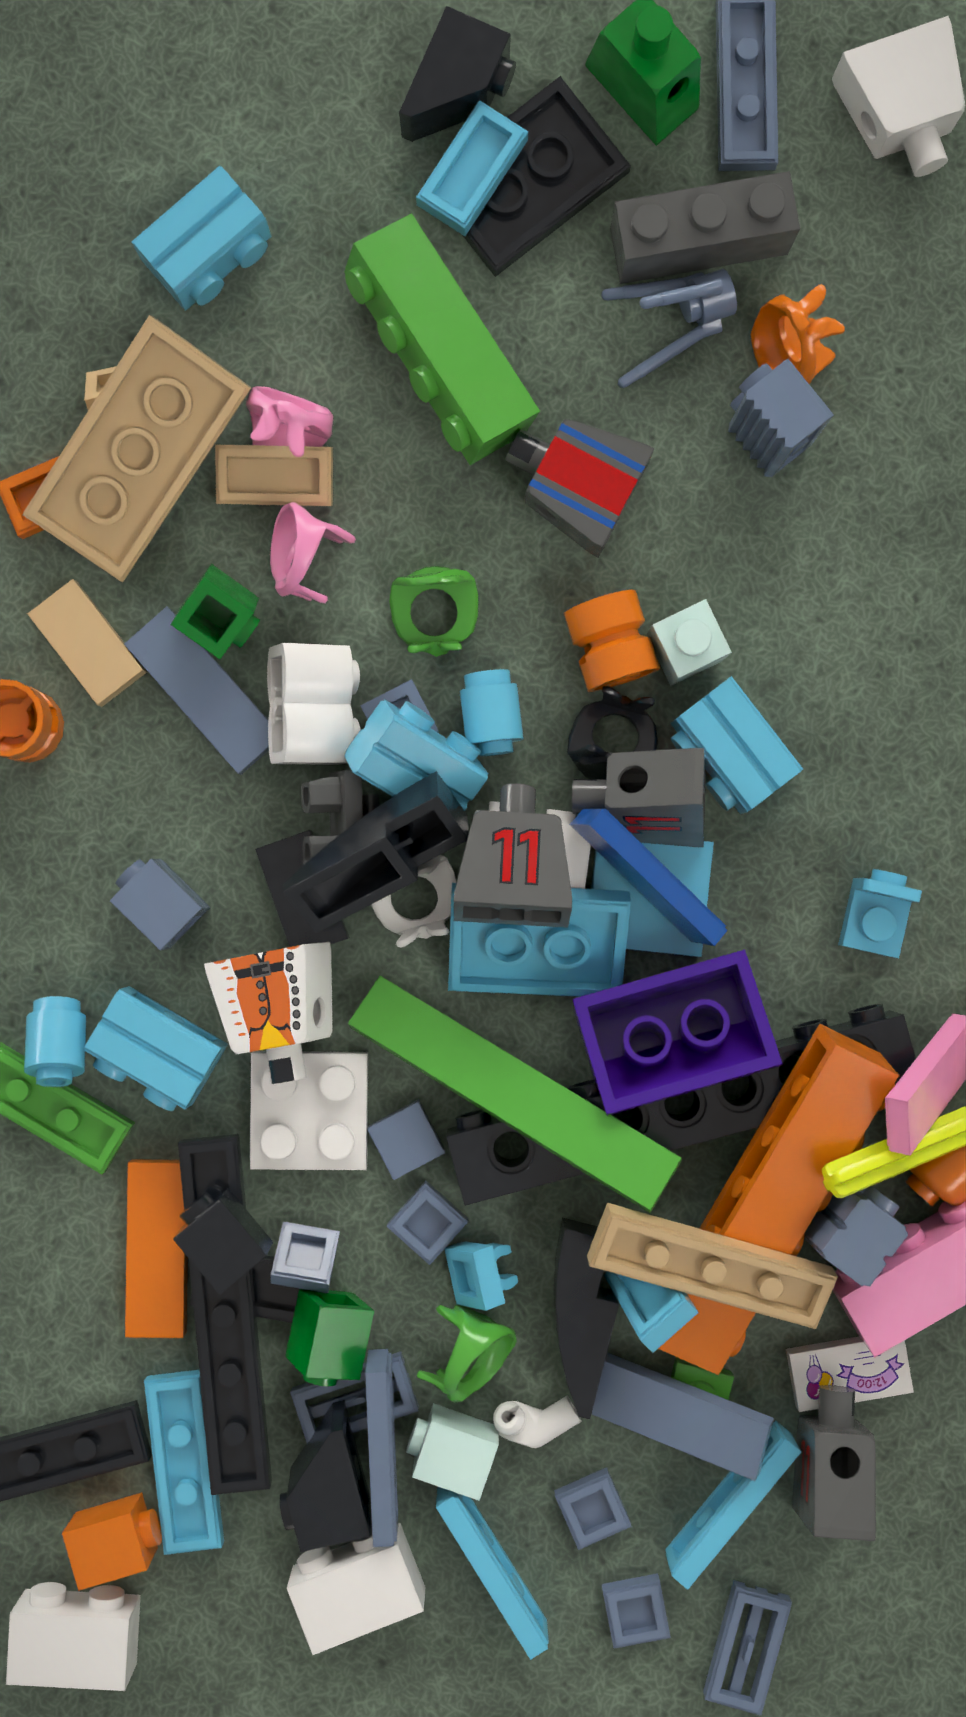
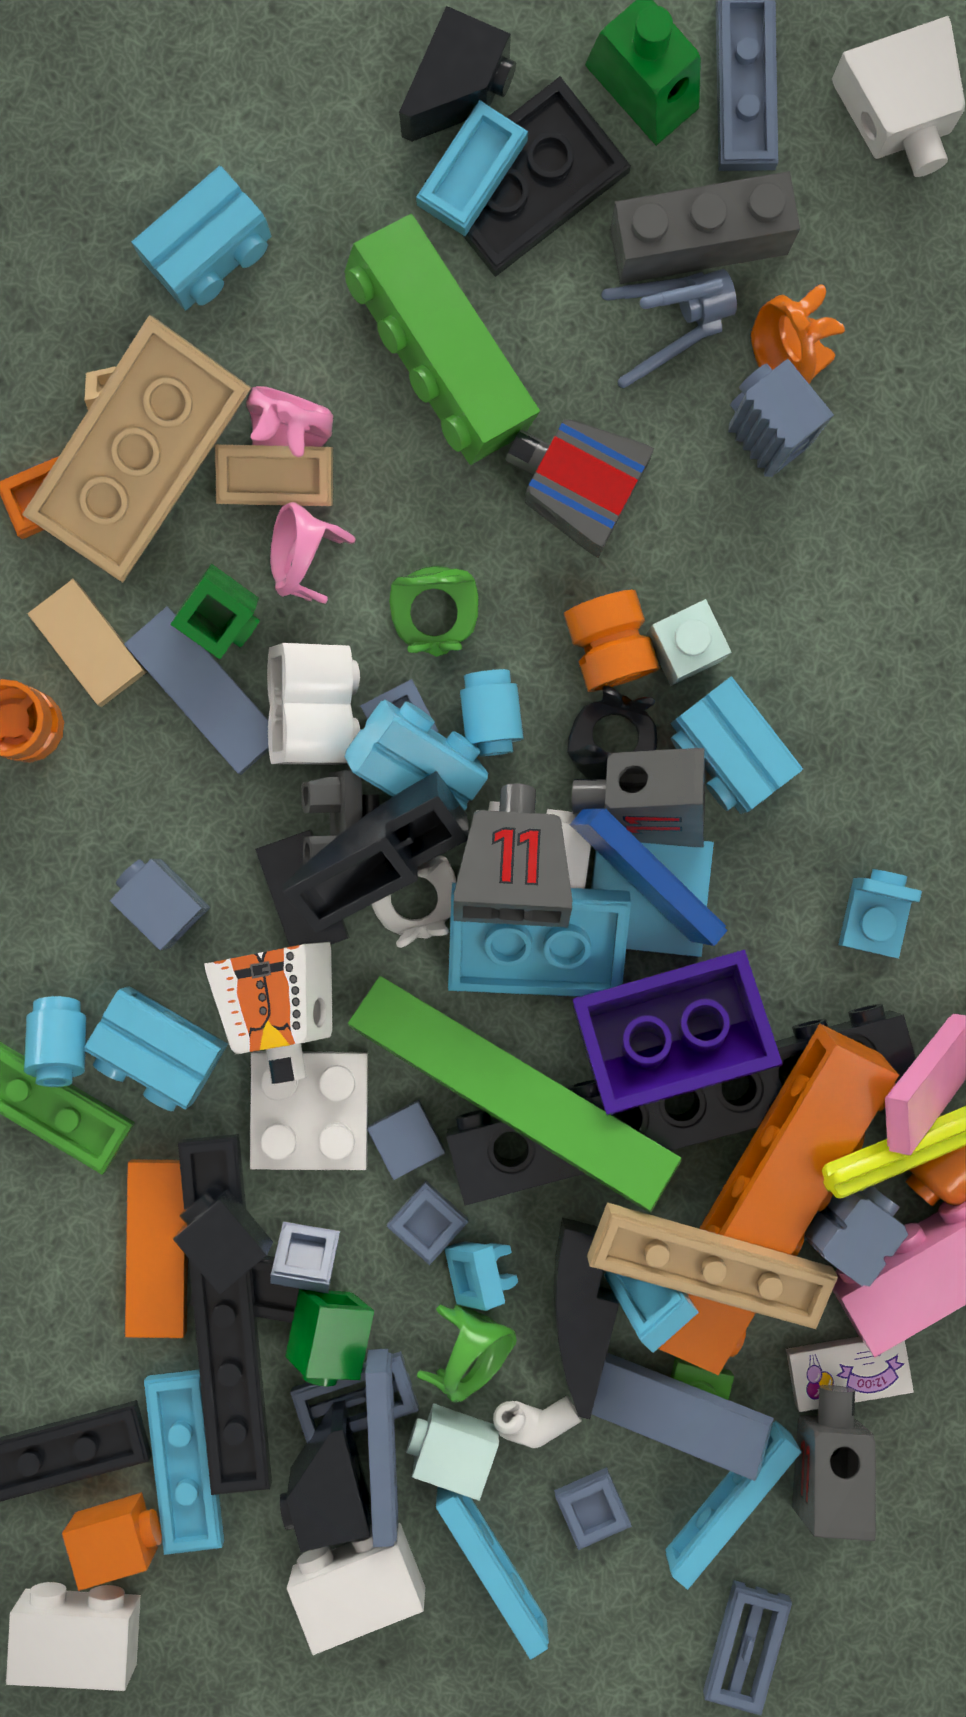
sand blue tile [602,1573,671,1649] -> none

